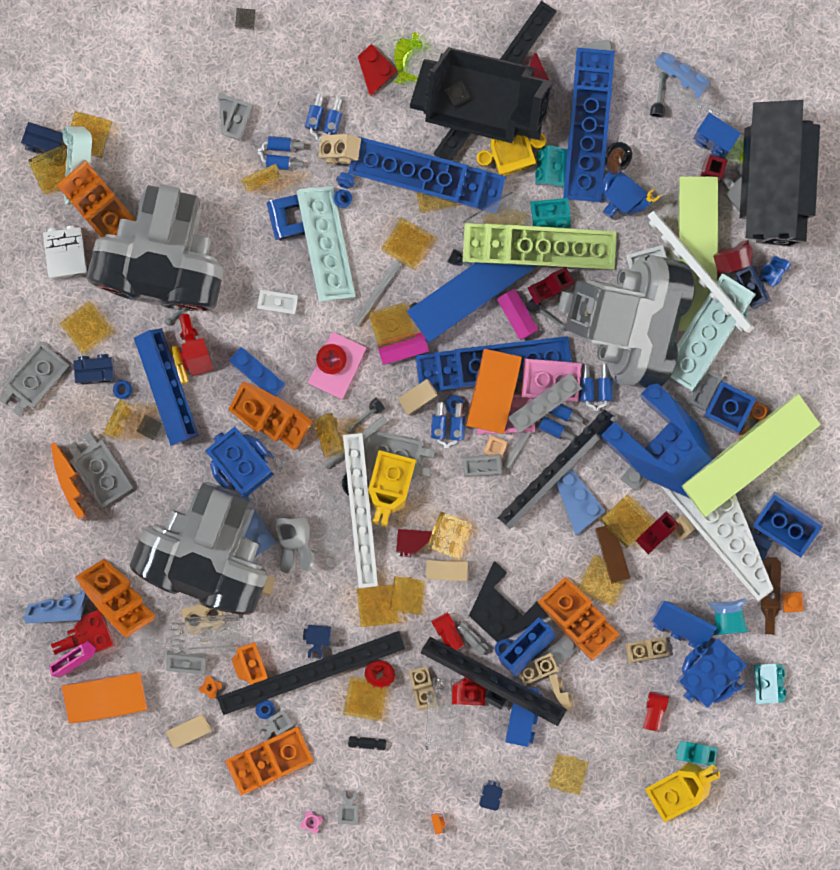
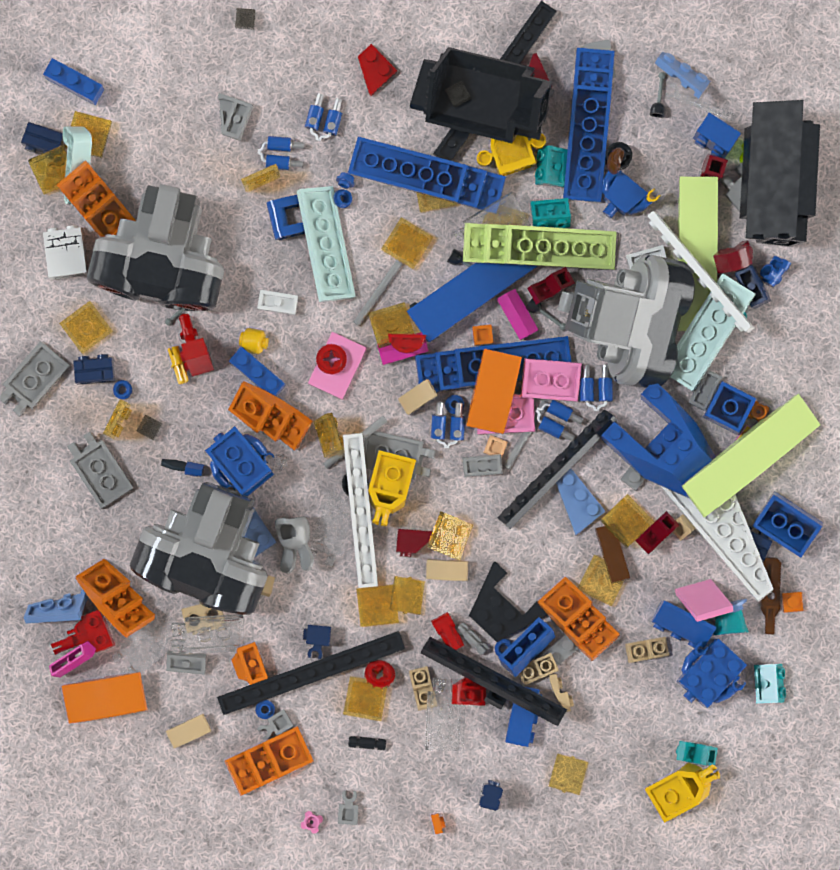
orange slope [51,442,89,521] -> none
blue brick [134,328,199,446] -> none
orange plate [199,676,222,699] -> none
tan brick [318,134,361,165] -> none
hinge [345,397,386,434] -> none
clear neon green animal [393,32,422,84] -> none
light grey plate [508,373,582,433] -> none
red piece [643,691,669,732] -> none
none -> blue brick [43,58,105,105]
none -> piece [161,459,204,477]
none -> yellow head [239,328,269,354]
none -> red plate [388,334,427,354]
none -> orange plate [472,324,493,346]
none -> bright pink tile [675,579,733,622]

